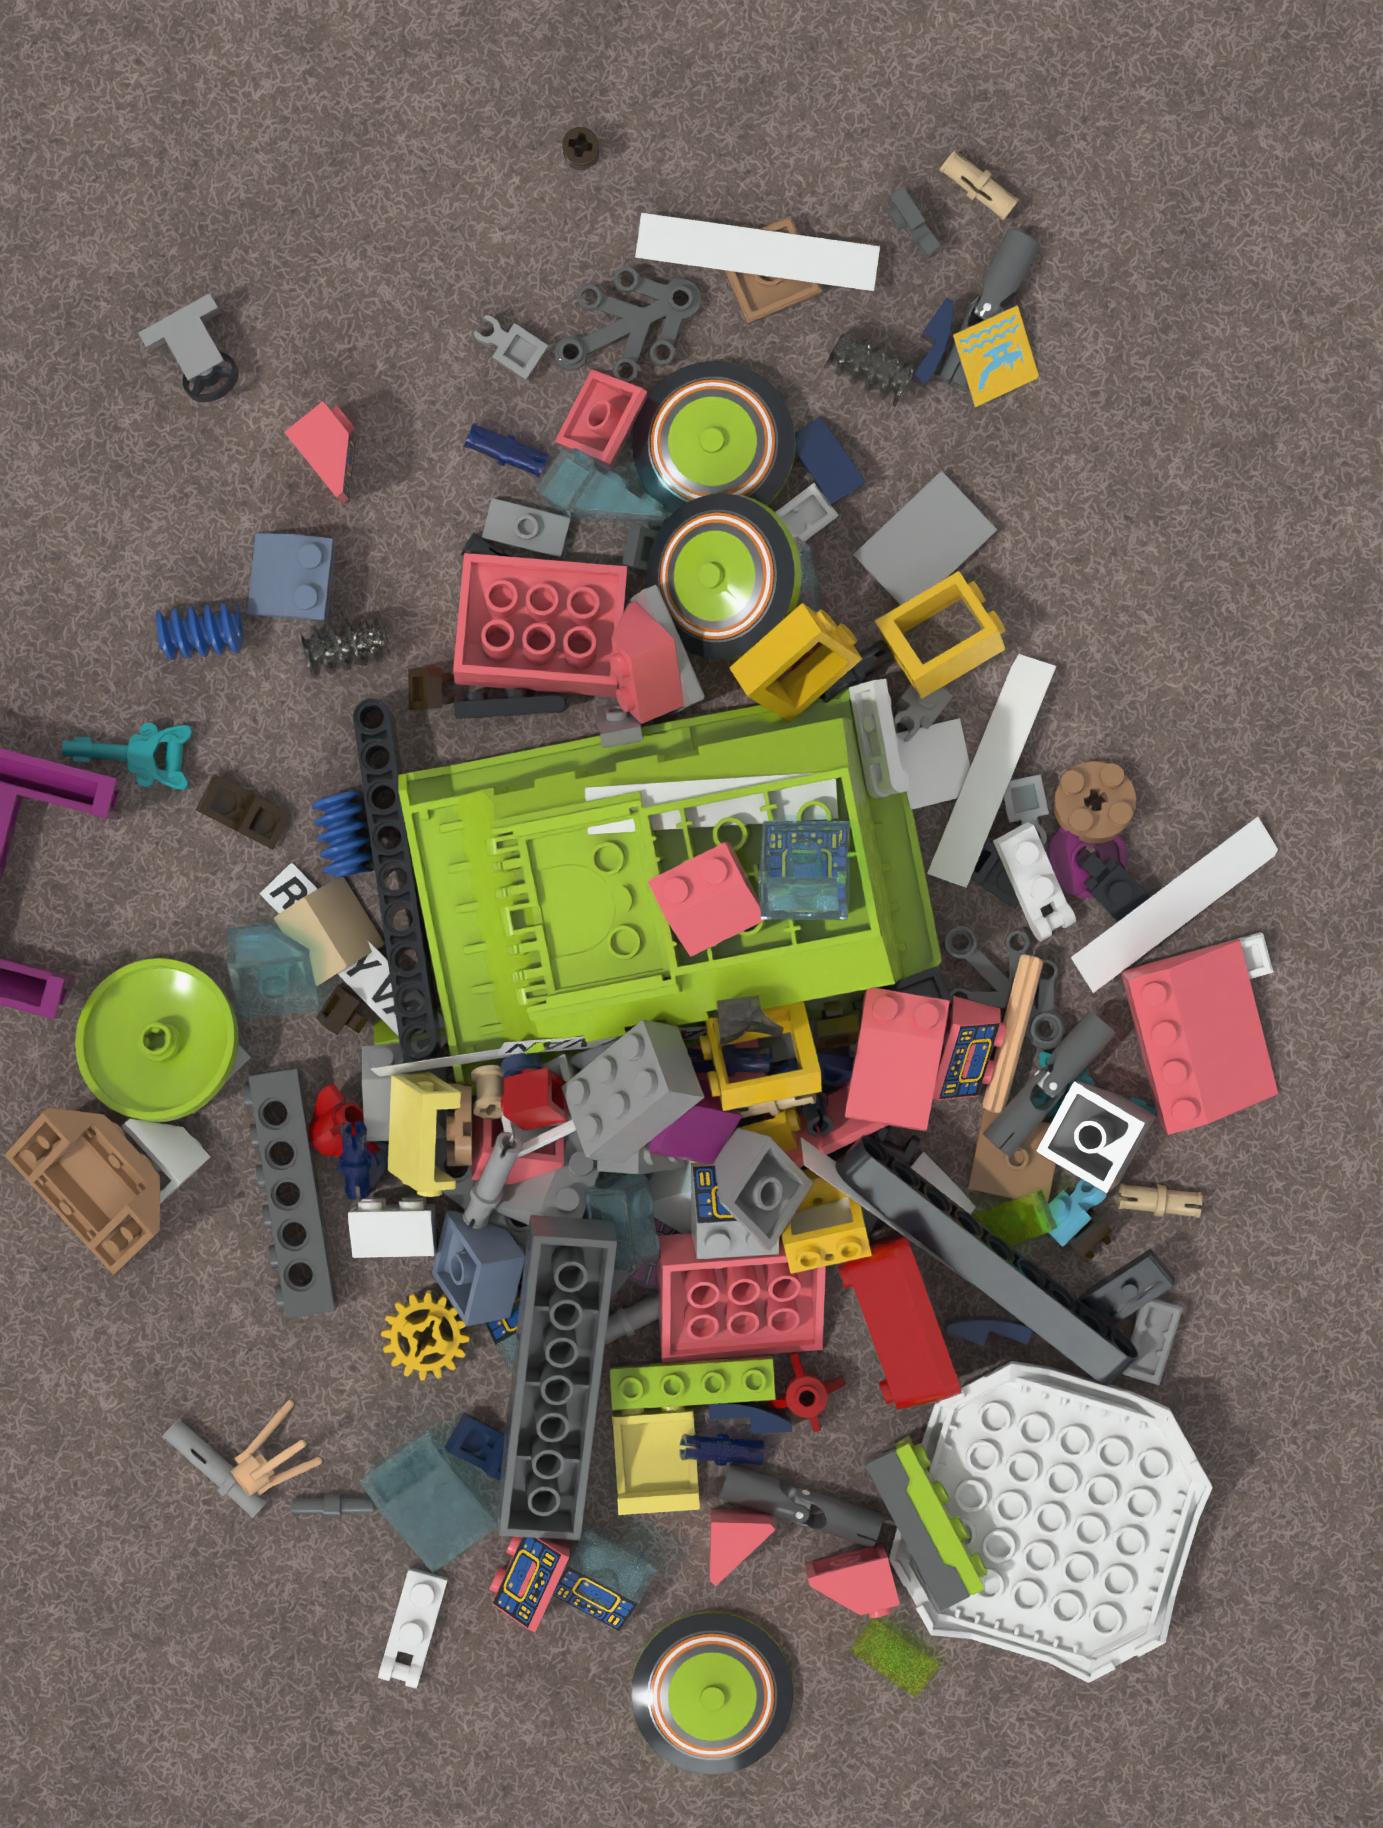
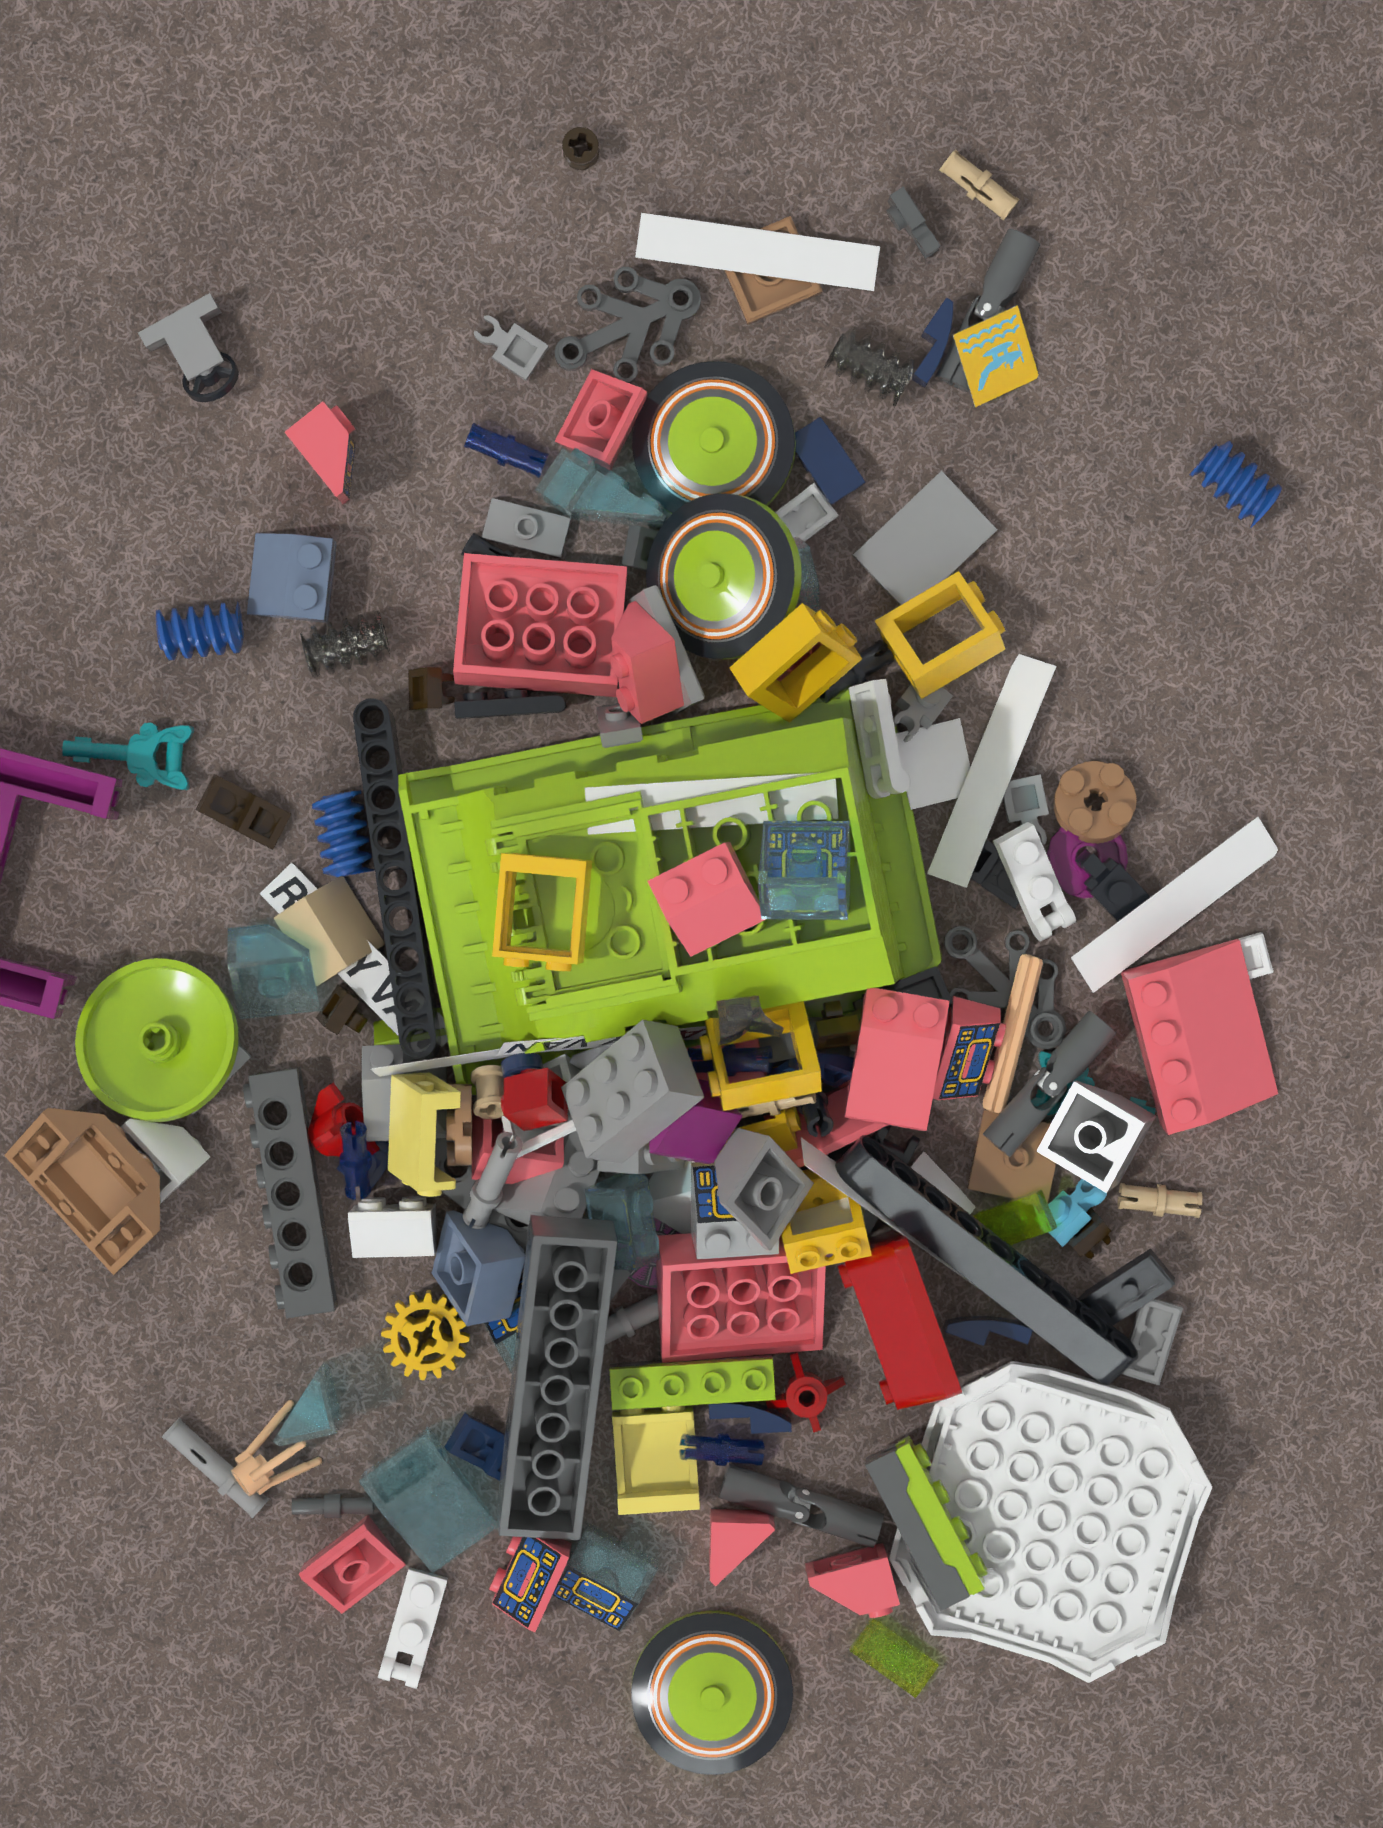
none -> clear light blue slope [273,1362,343,1446]
none -> coral slope [299,1515,406,1614]
none -> yellow window [492,853,592,971]
none -> blue piece [1189,441,1282,528]

